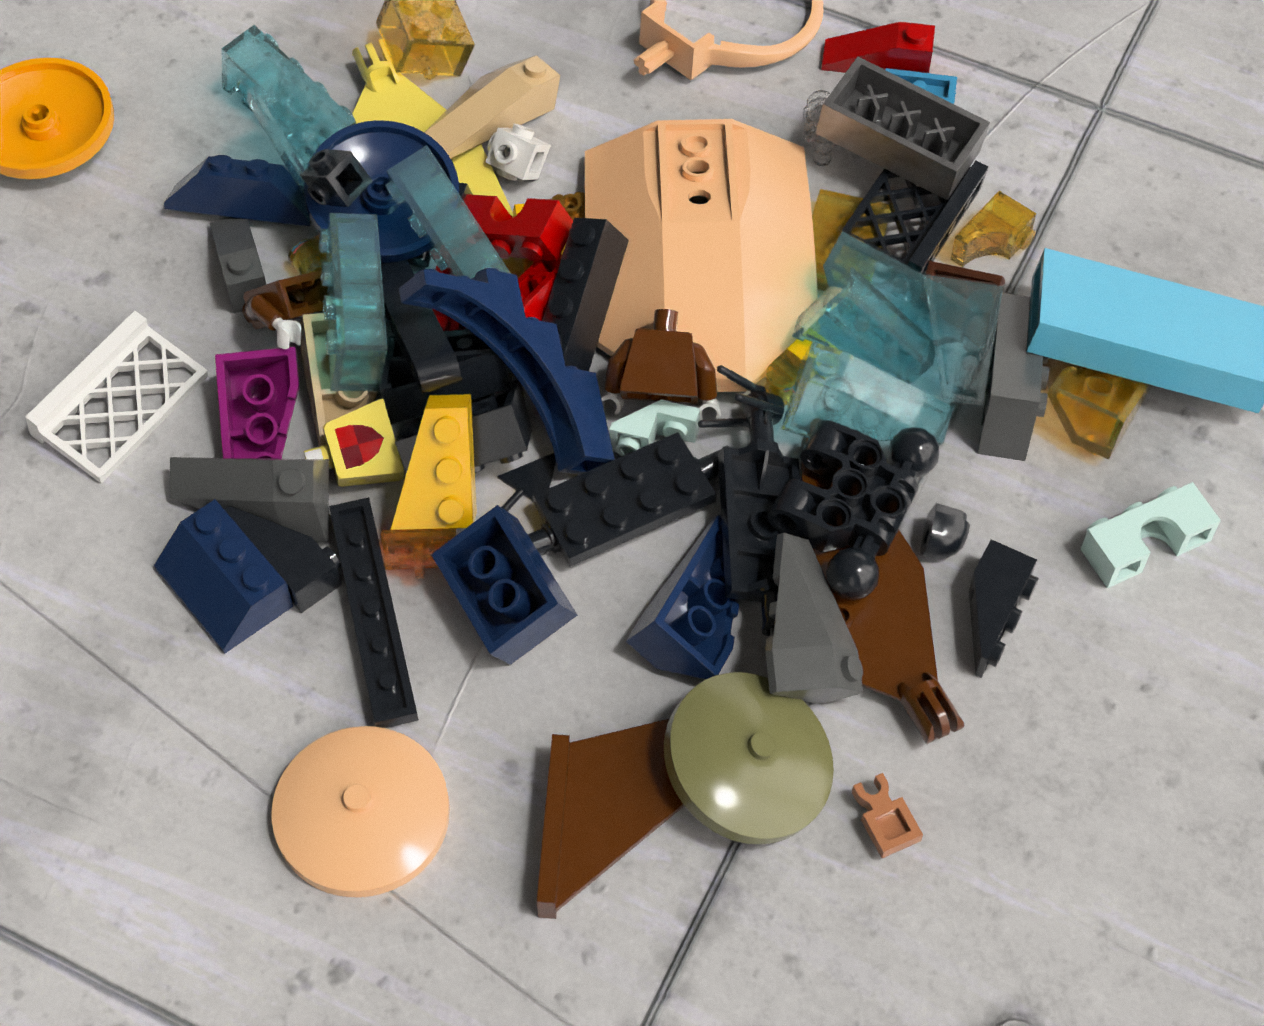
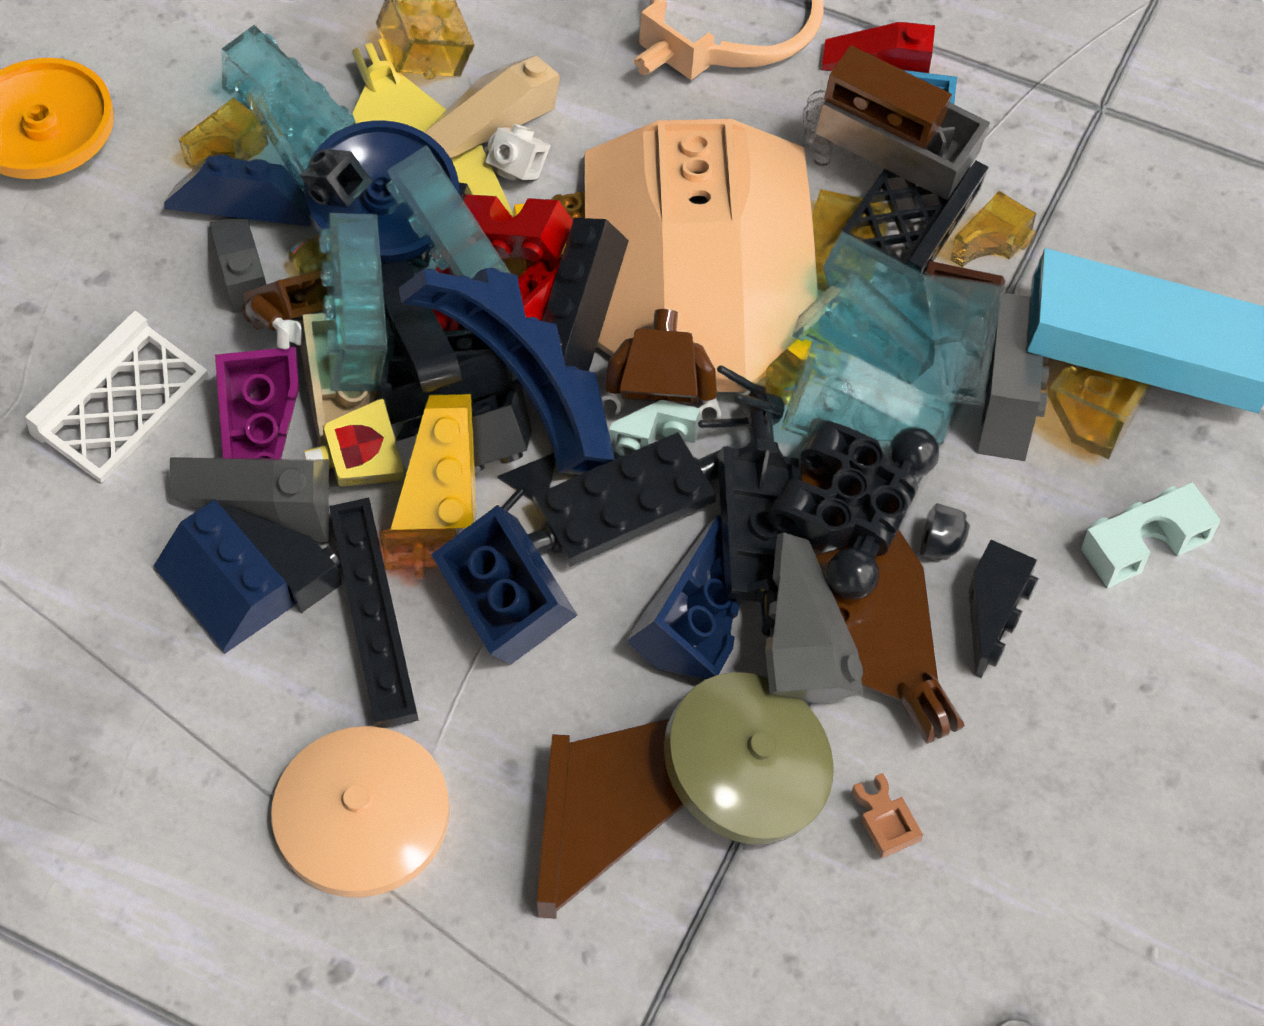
none -> clear yellow arch [178,97,269,169]
none -> reddish brown brick [824,45,952,149]

